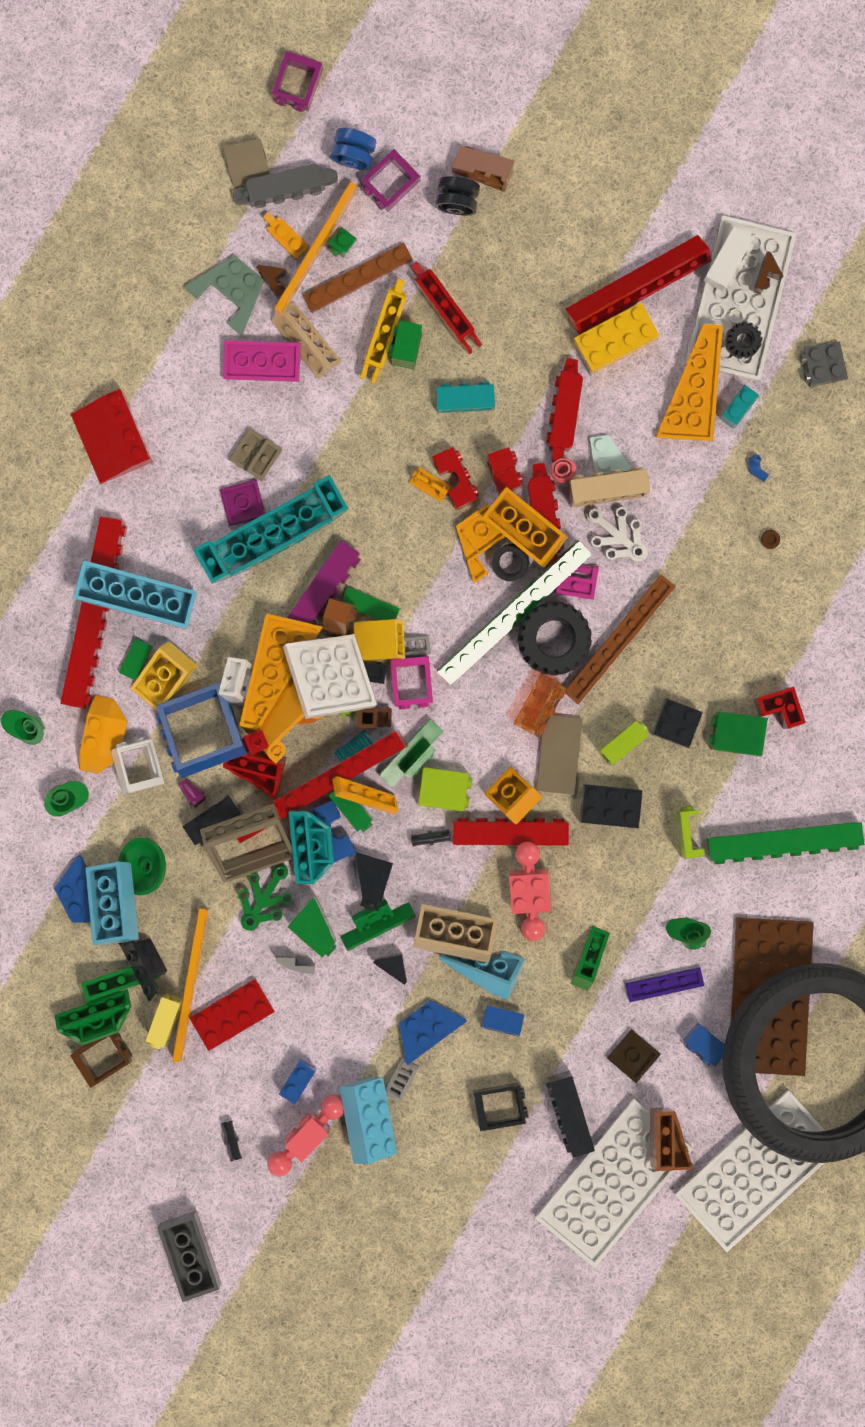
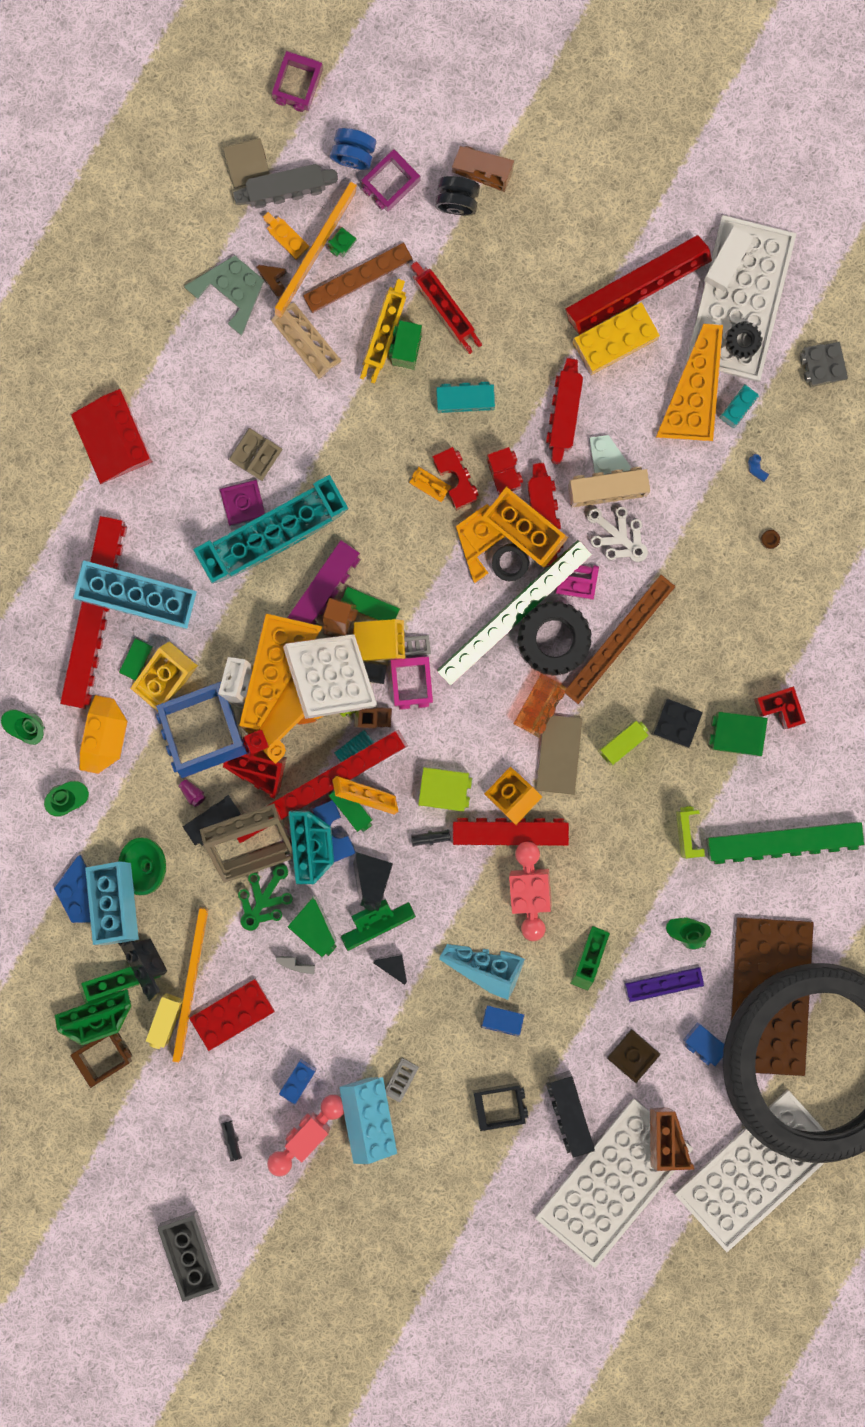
white window [111,737,164,795] -> none
dark pink plate [223,340,301,382] -> none
bracket [379,719,443,787] -> none
blue wing [399,1000,467,1065] -> none
tan brick [413,904,498,963] -> none
coral cone [550,458,576,483] -> none
black brick [580,784,643,829] -> none
reddish brown slope [753,251,784,294] -> none

